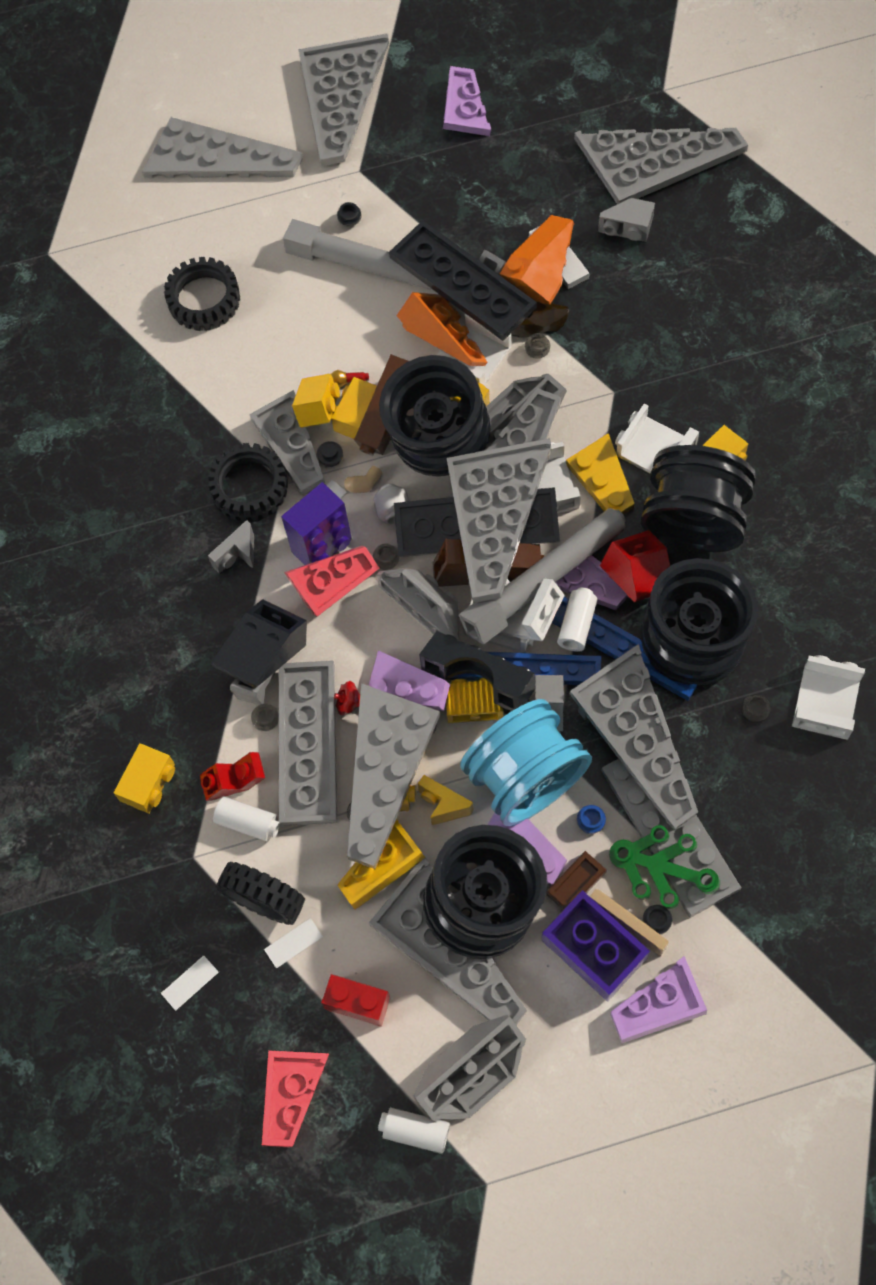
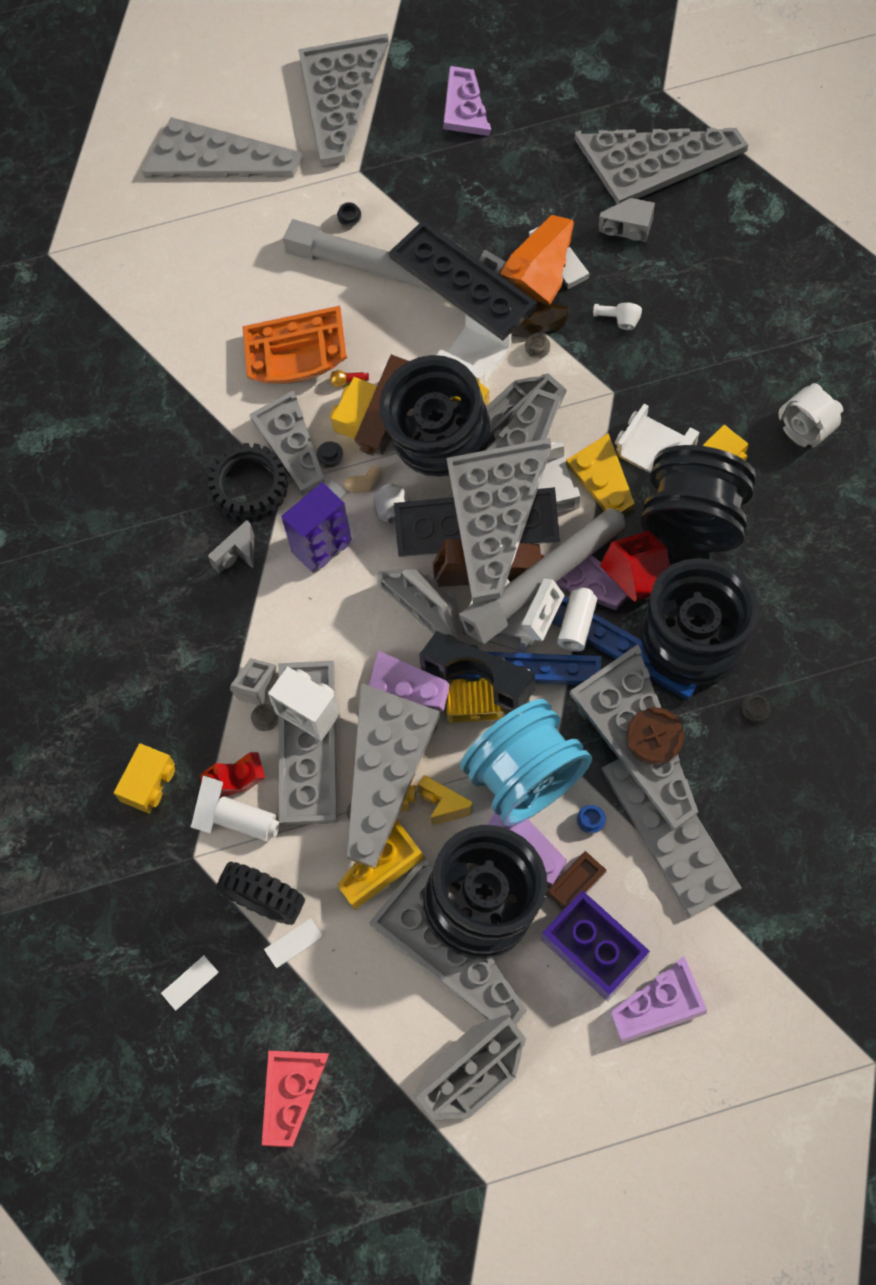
black tyre [164,257,240,331] -> none
black slope [211,599,307,689] -> none
coral wing [284,546,380,617] -> none
yellow brick [292,373,340,428] -> none
red brick [321,974,390,1027] -> none
red piece [334,681,360,715] -> none
clear smoke plate [373,543,400,570] -> none
white brick [378,1107,450,1154] -> none
orange wedge [396,292,488,366] -> none
light grey slope [535,675,564,731] -> none
tan tile [590,889,669,957] -> none
green plant [609,825,720,909] -> none
black plate [642,905,672,935] -> none
white panel [792,655,865,740] -> none
none -> white sticker [191,776,223,834]
none -> orange slope [242,306,347,384]
none -> white brick [268,666,340,741]
none -> white bar [593,303,642,330]
none -> reddish brown tile [626,707,685,765]
none -> white brick [779,383,843,448]

